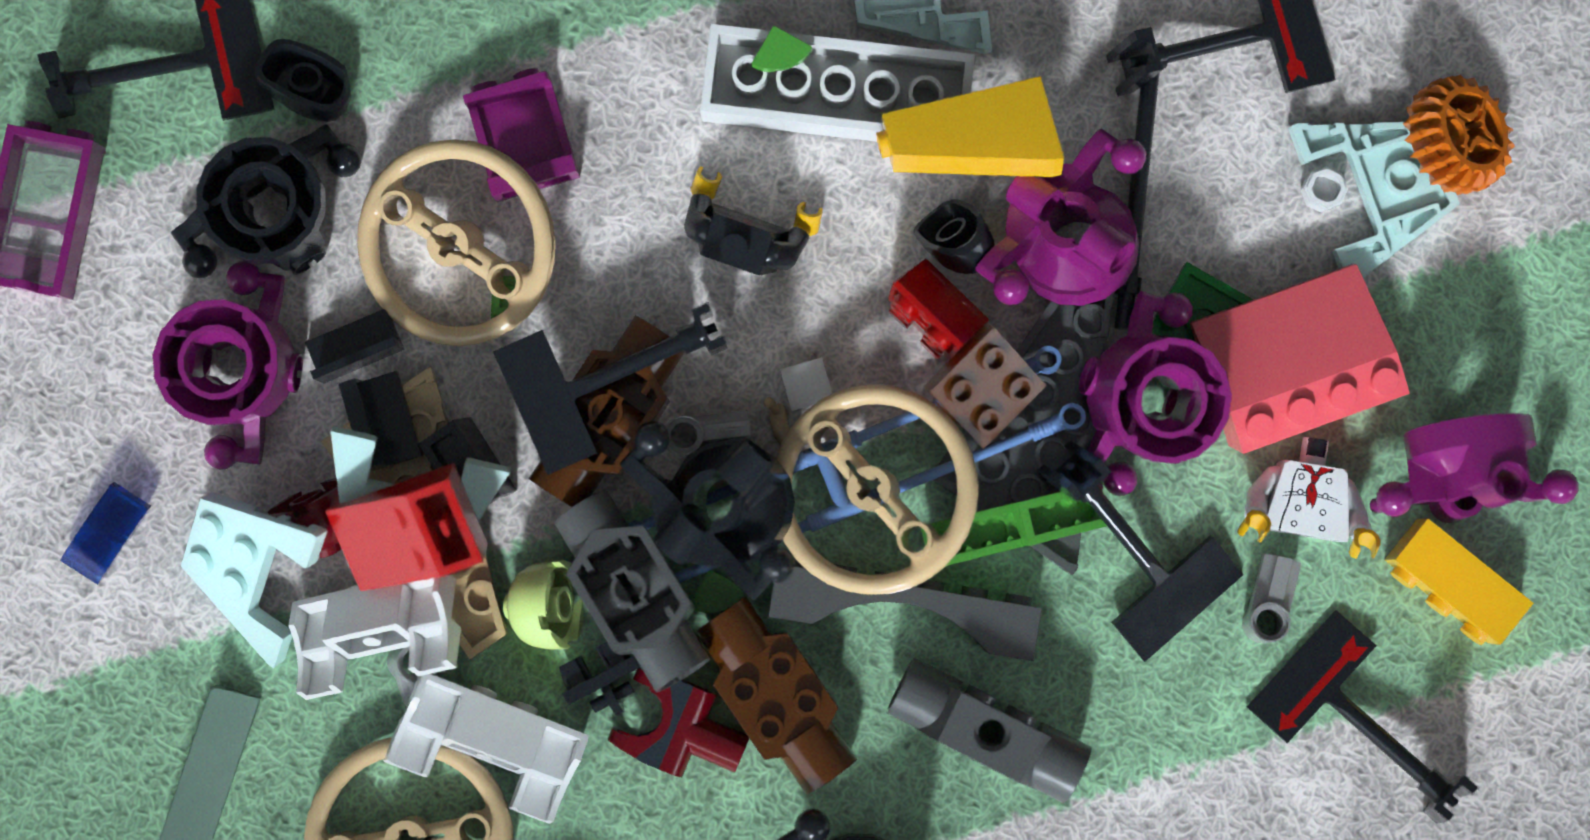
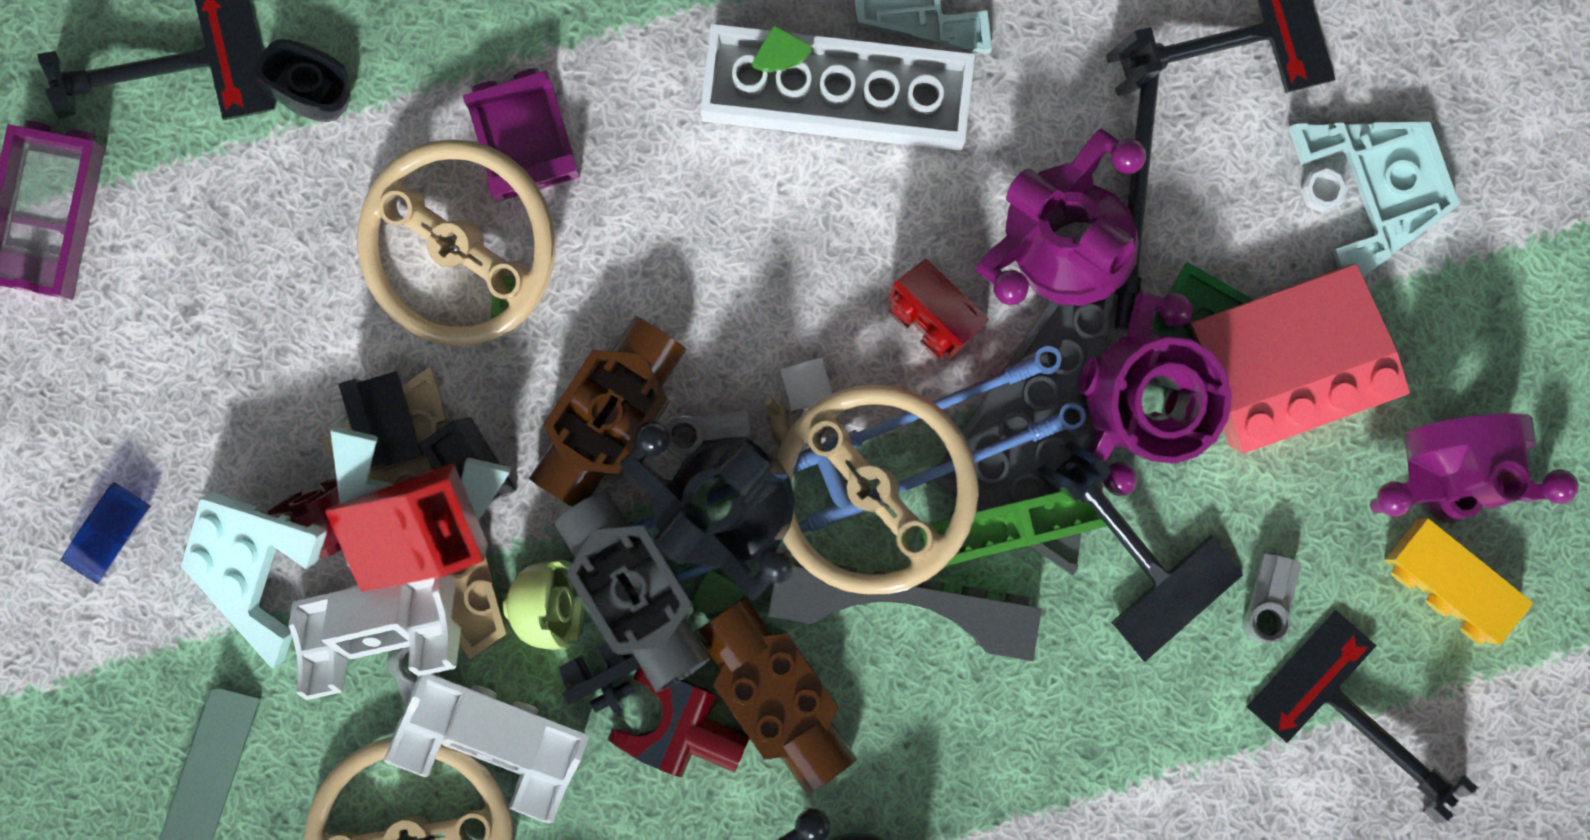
magenta piece [152,261,303,470] -> none
black piece [171,124,362,278] -> none
black panel [305,309,405,383] -> none
black piece [493,302,728,475] -> none
black torso [684,166,823,275] -> none
yellow slope [876,76,1064,177] -> none
dark grey brick [886,657,1092,803] -> none
black piece [914,199,995,274] -> none
reddish brown plate [923,323,1046,449] -> none
white torso [1238,437,1381,558] -> none
orange gear [1403,74,1515,195] -> none

